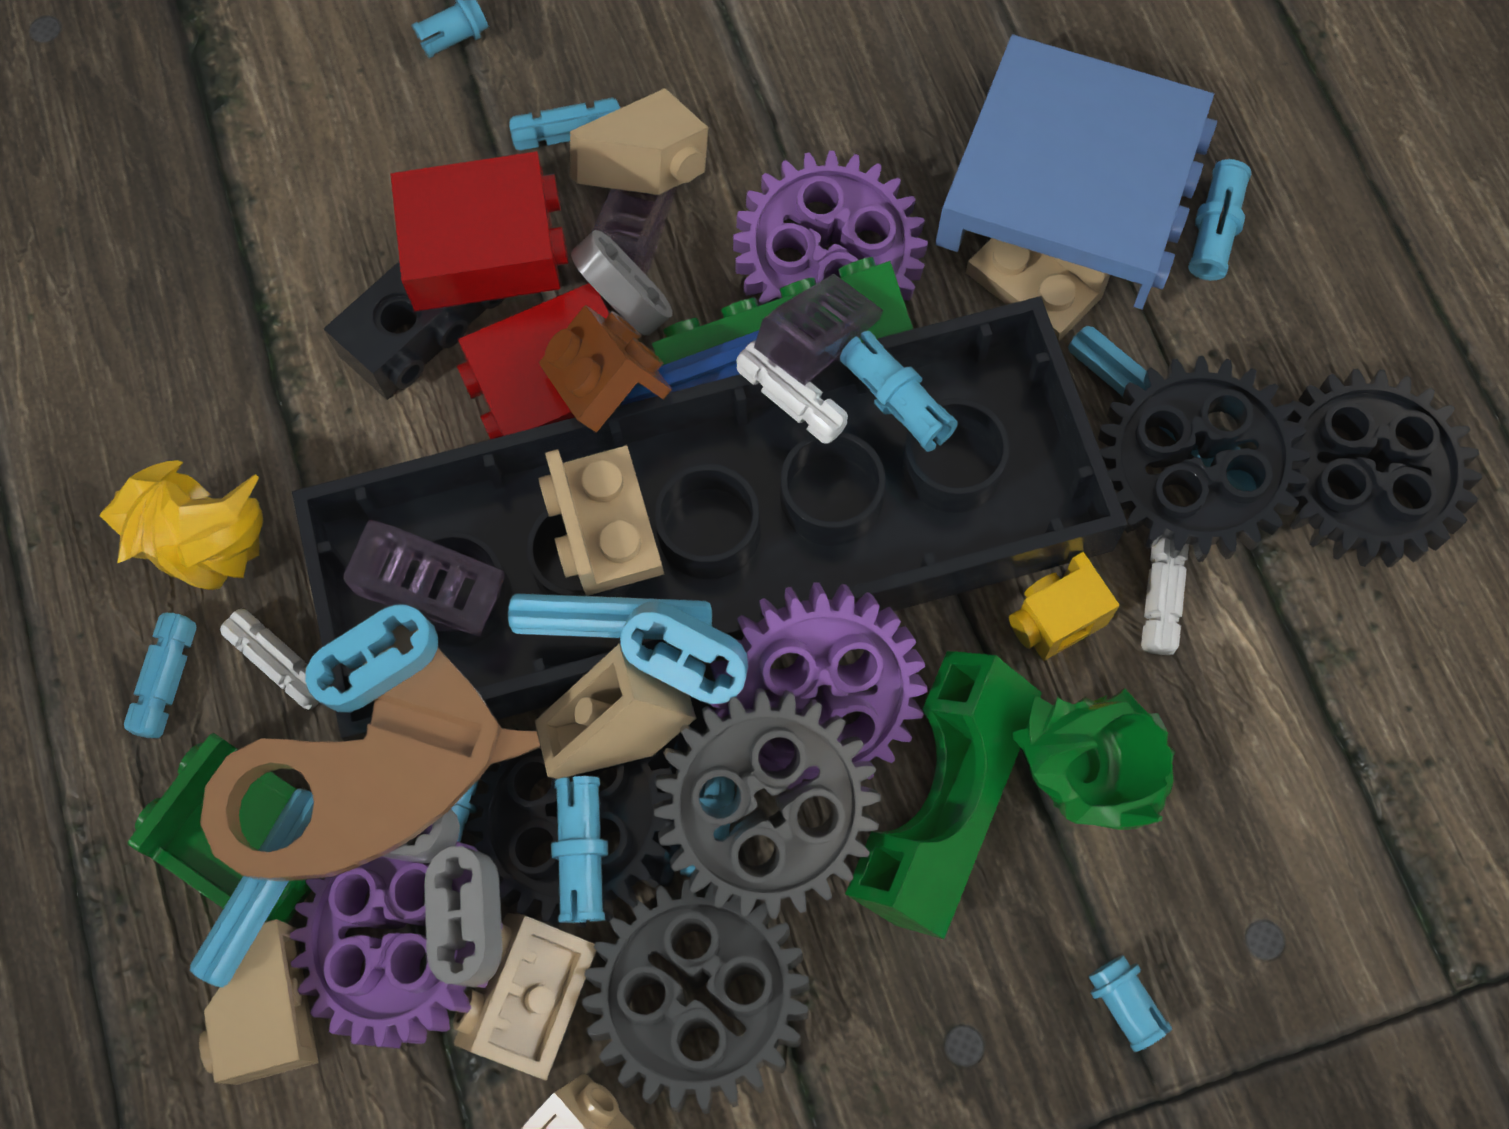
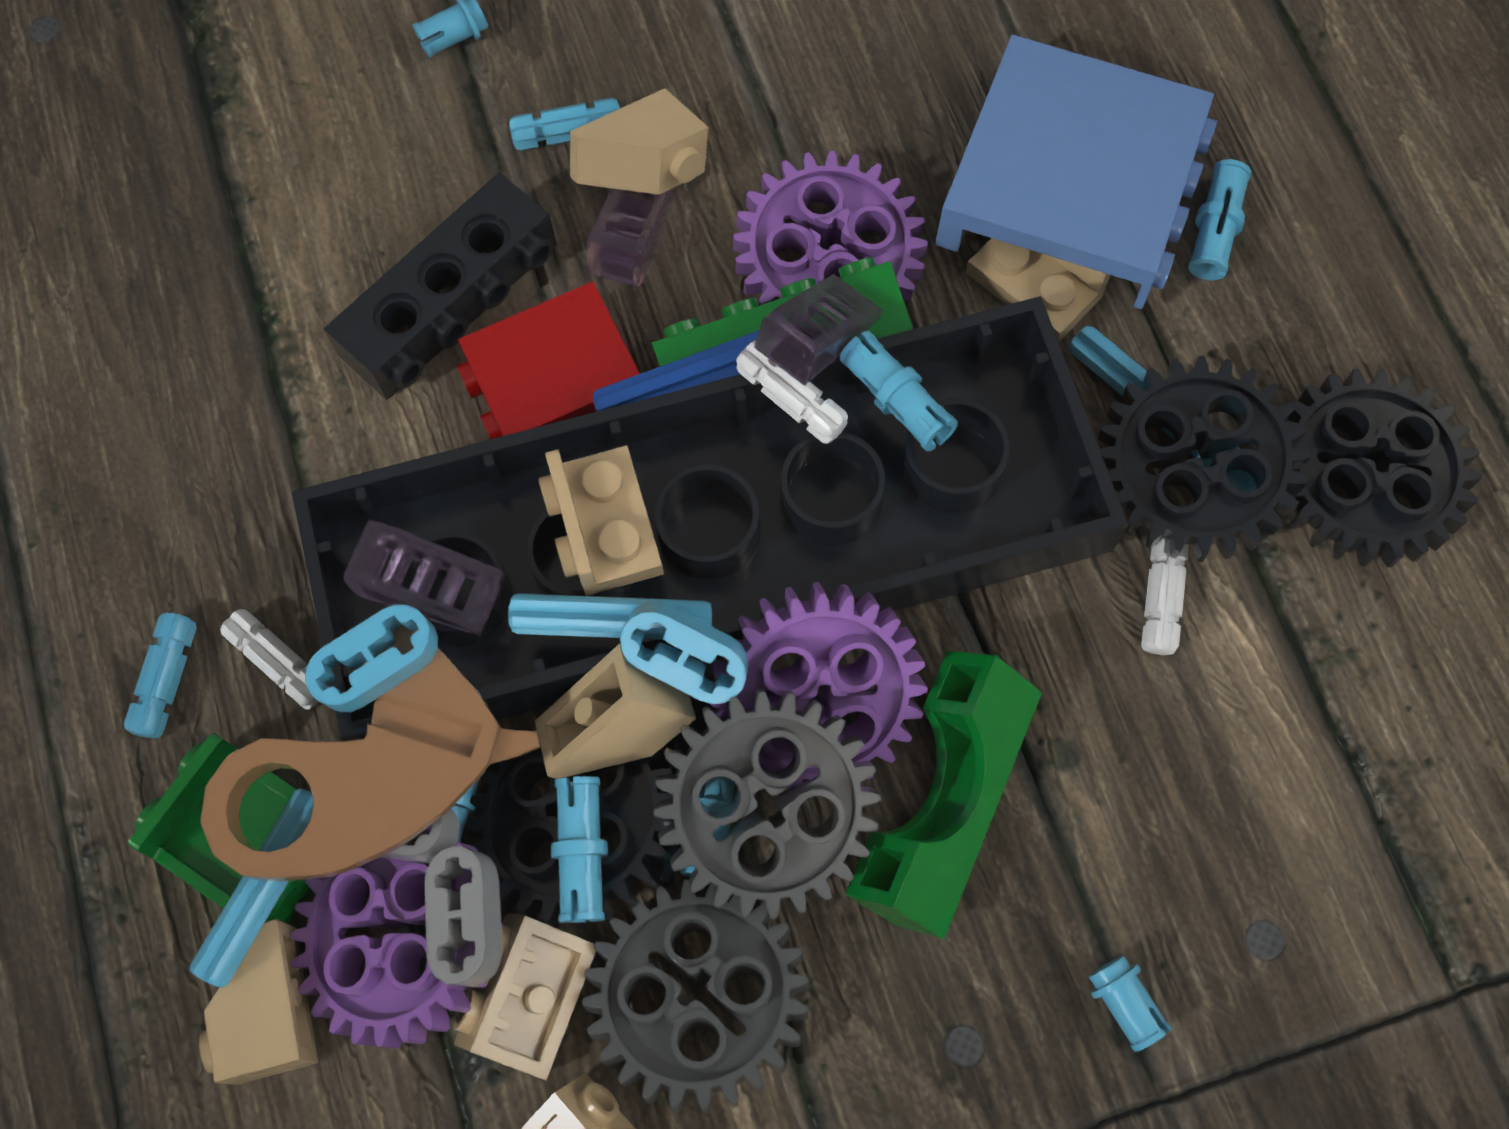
yellow hair [99,460,263,590] -> none
red brick [390,151,568,312] -> none
dark orange bracket [539,305,672,433] -> none
light grey beam [571,230,672,336] -> none
yellow brick [1009,552,1120,661] -> none
green hair [1013,688,1176,830] -> none

